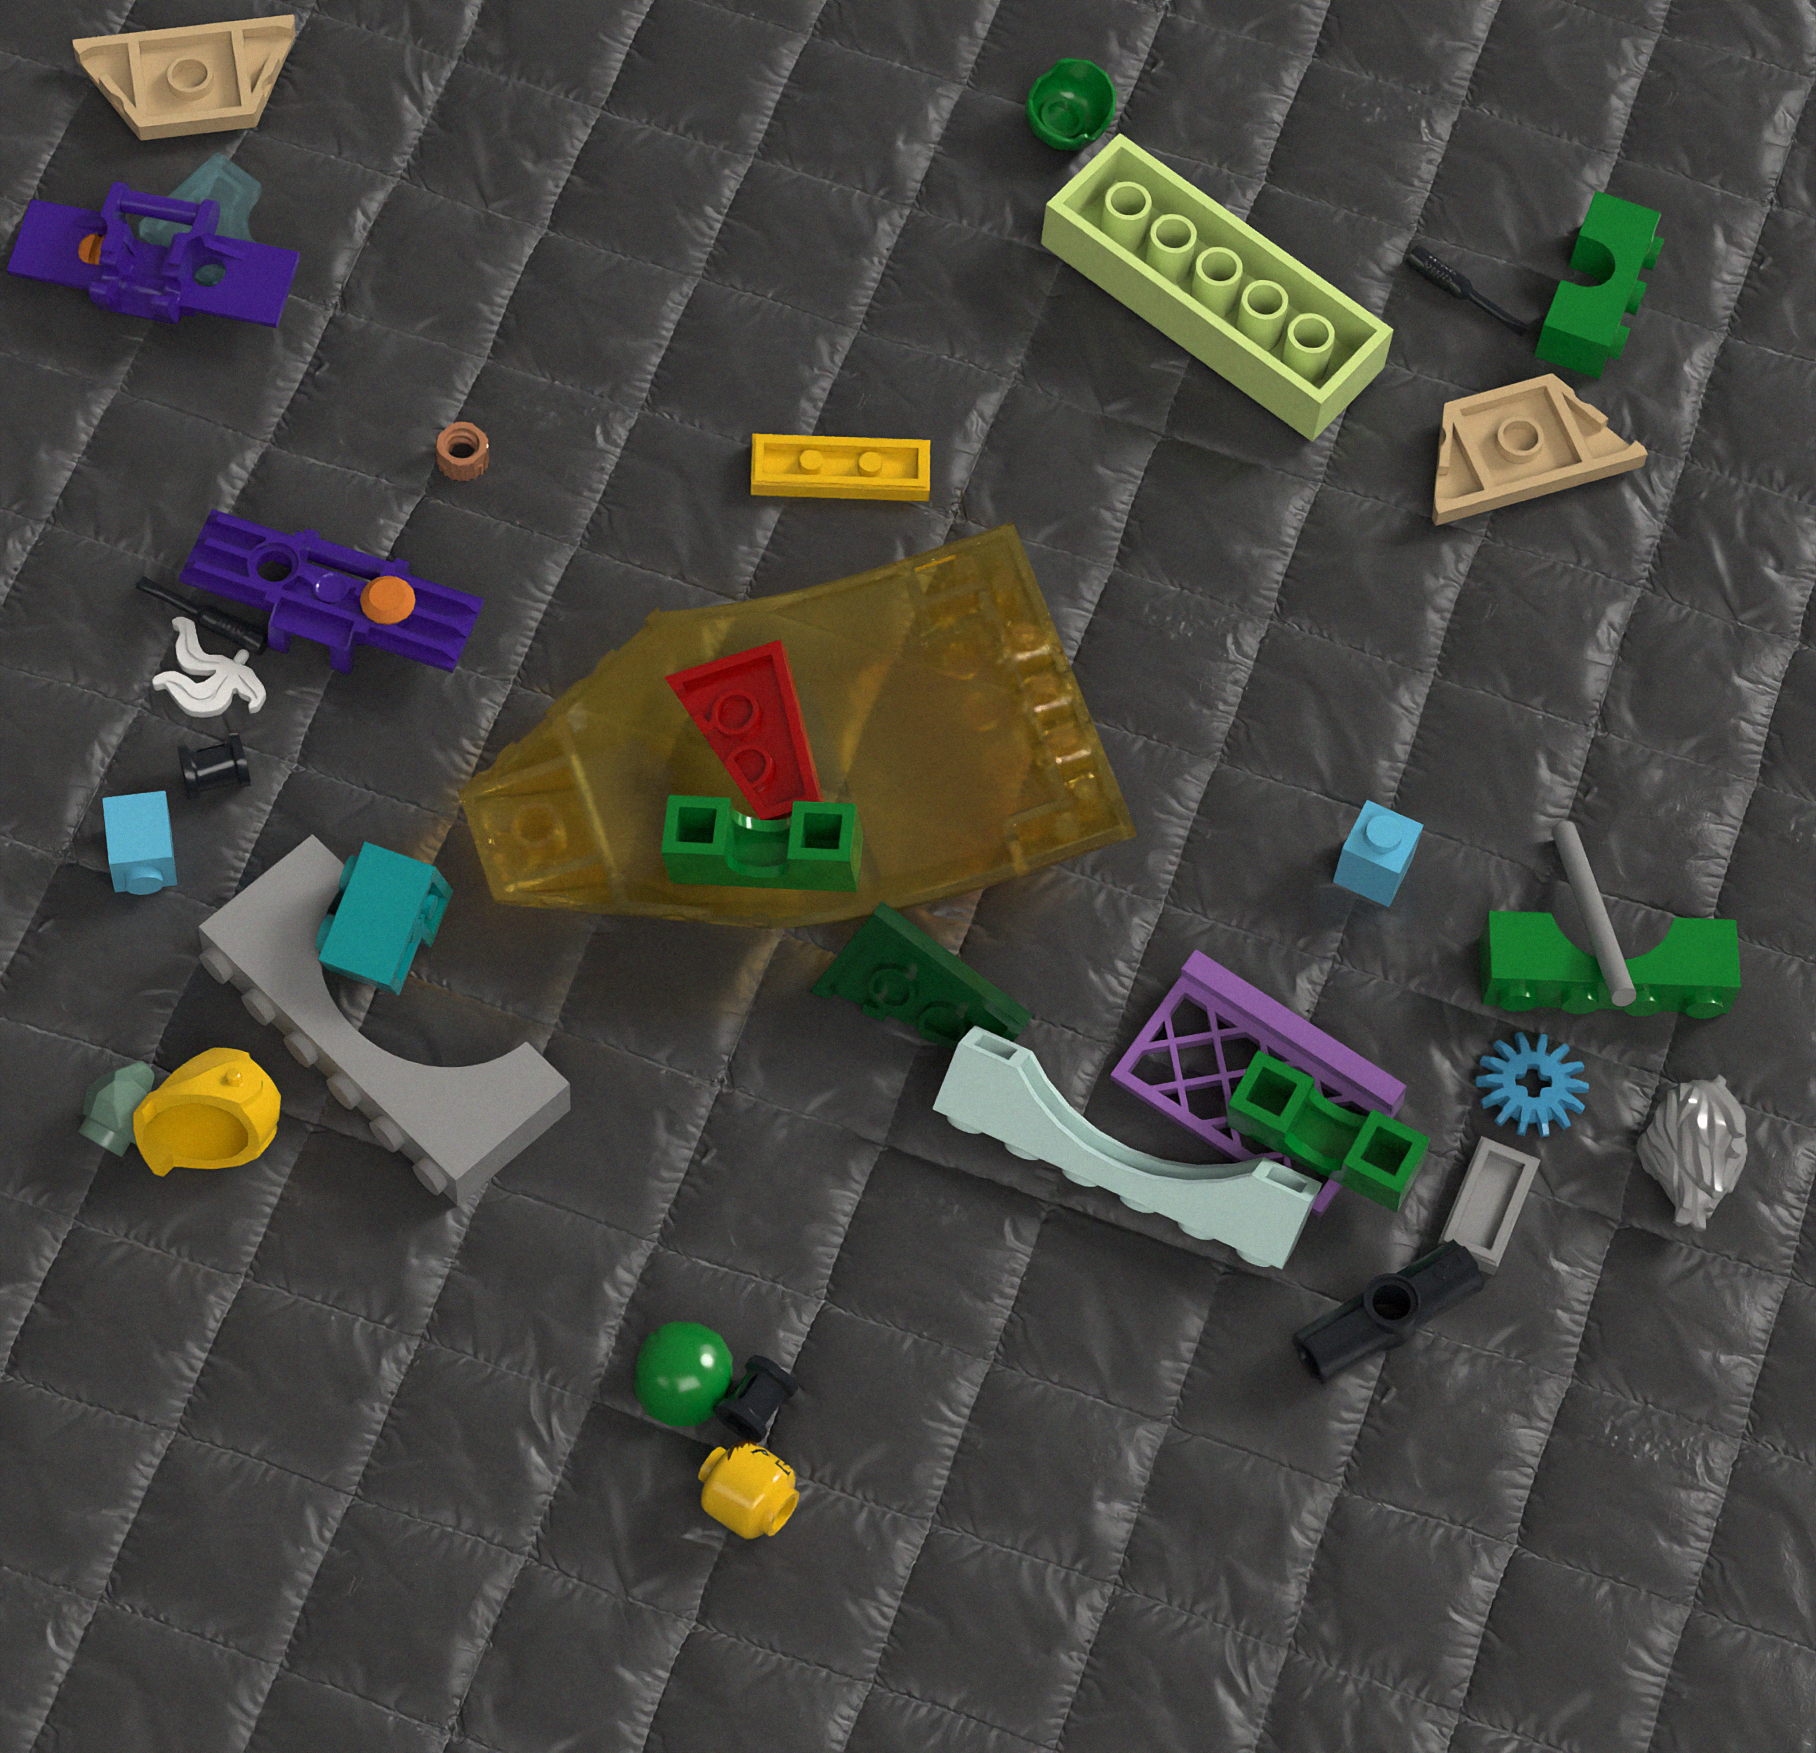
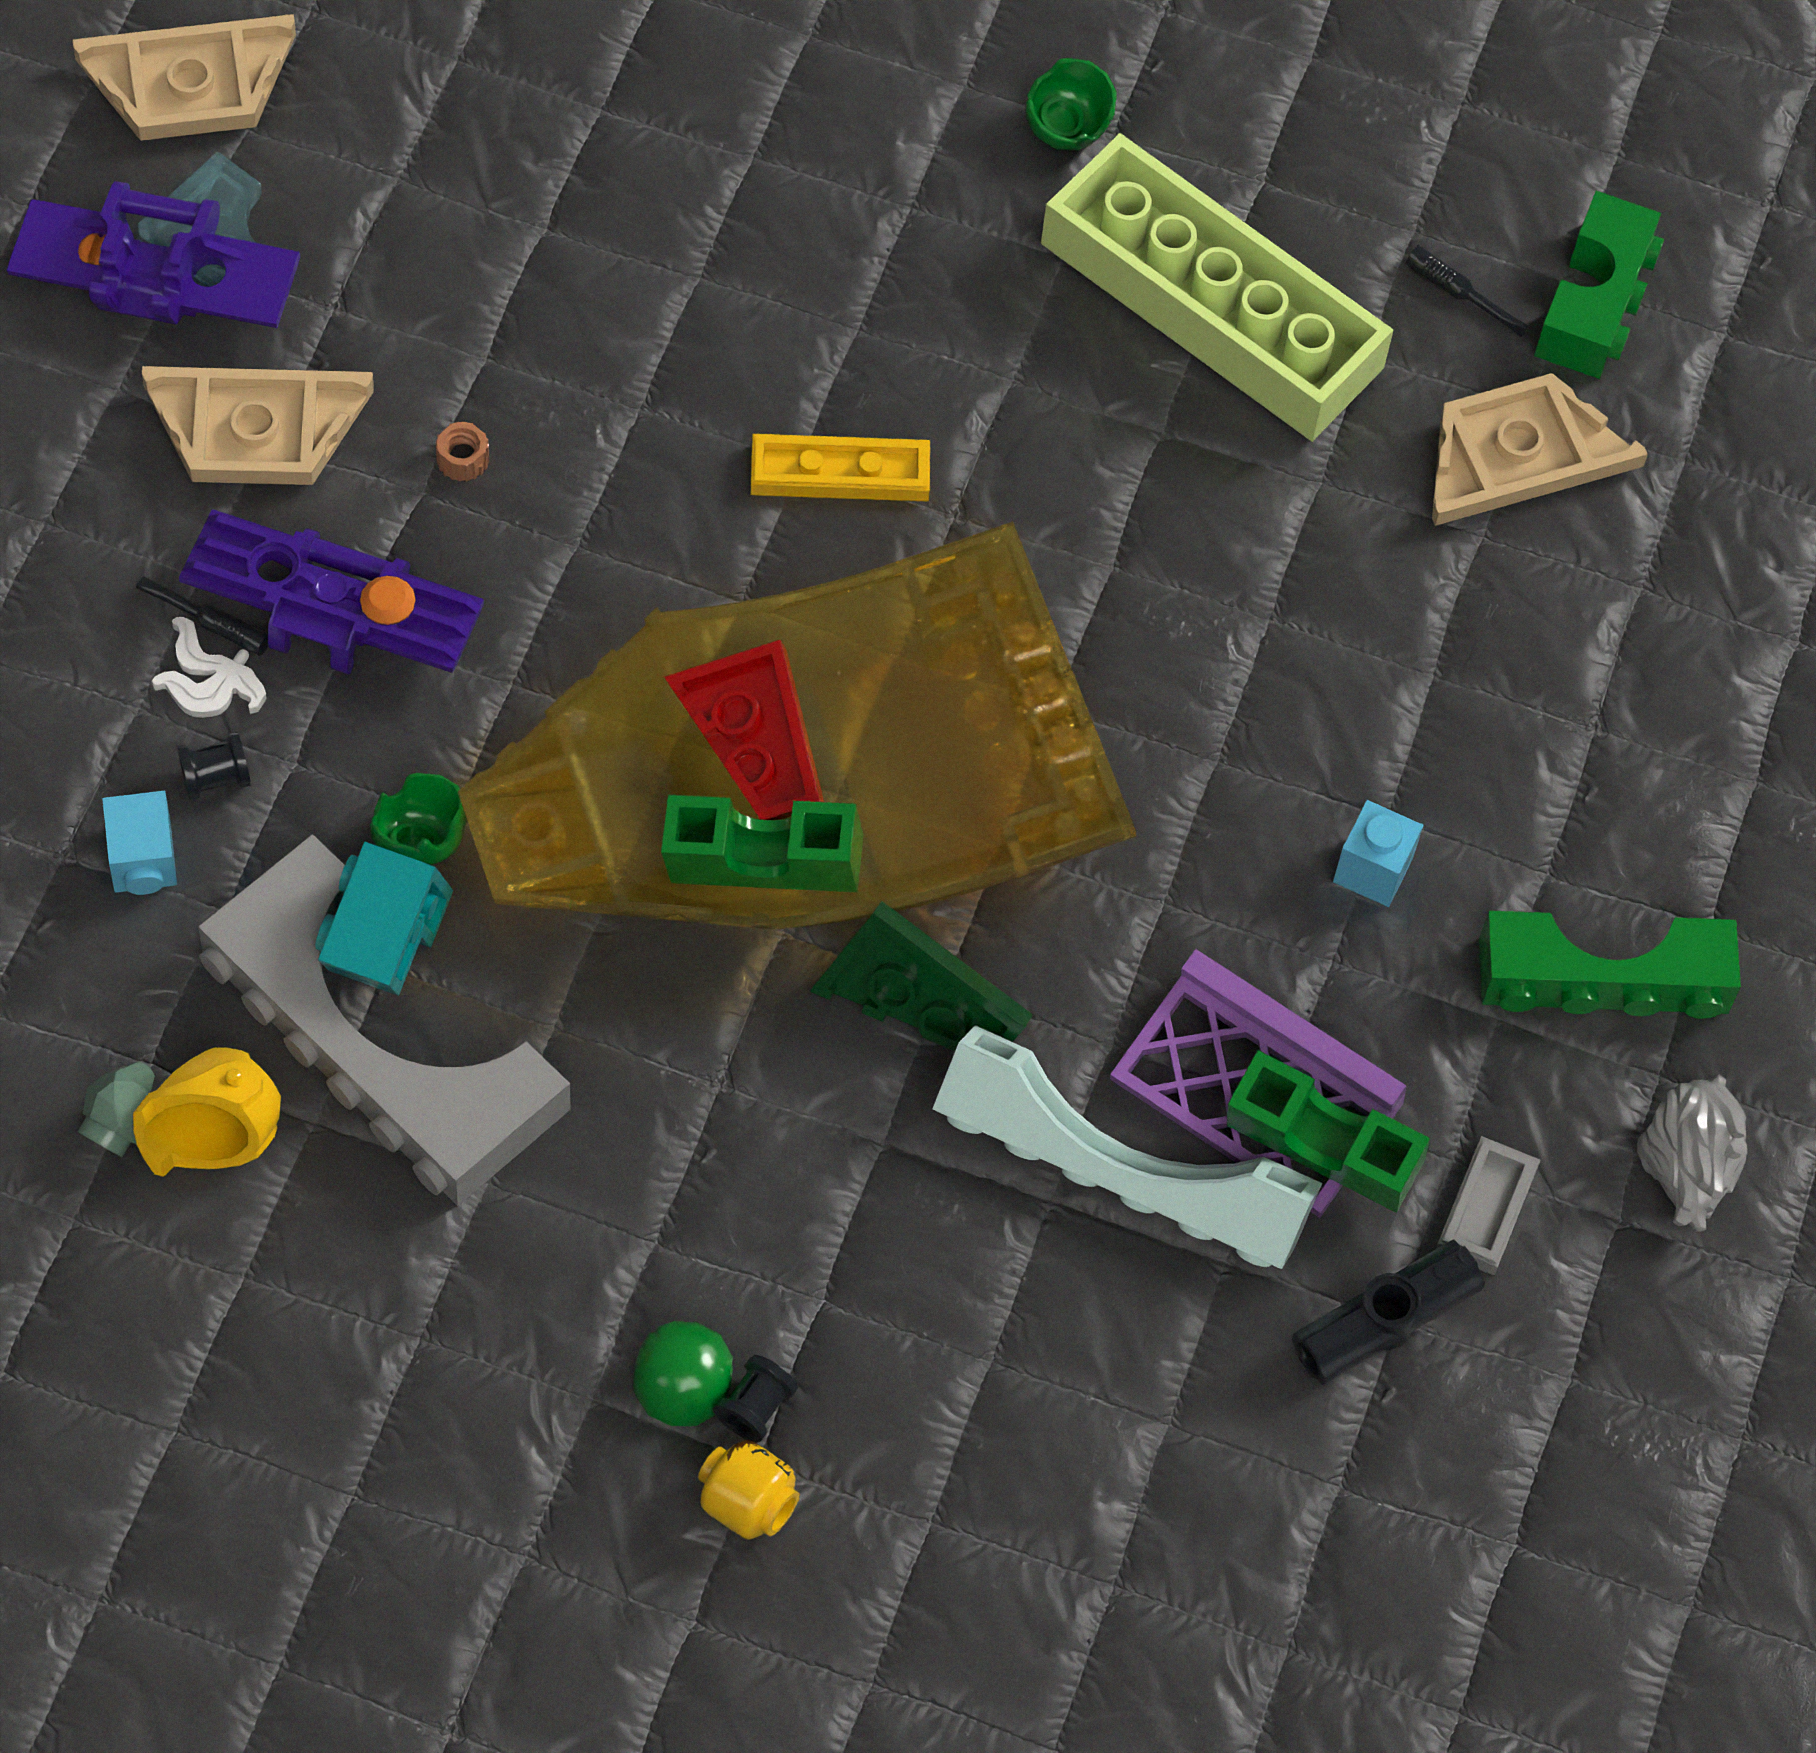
dark azure gear [1475,1032,1589,1138] -> none
light grey bar [1552,821,1637,1006] -> none
none -> tan wing [142,366,374,485]
none -> green hair [370,773,466,865]

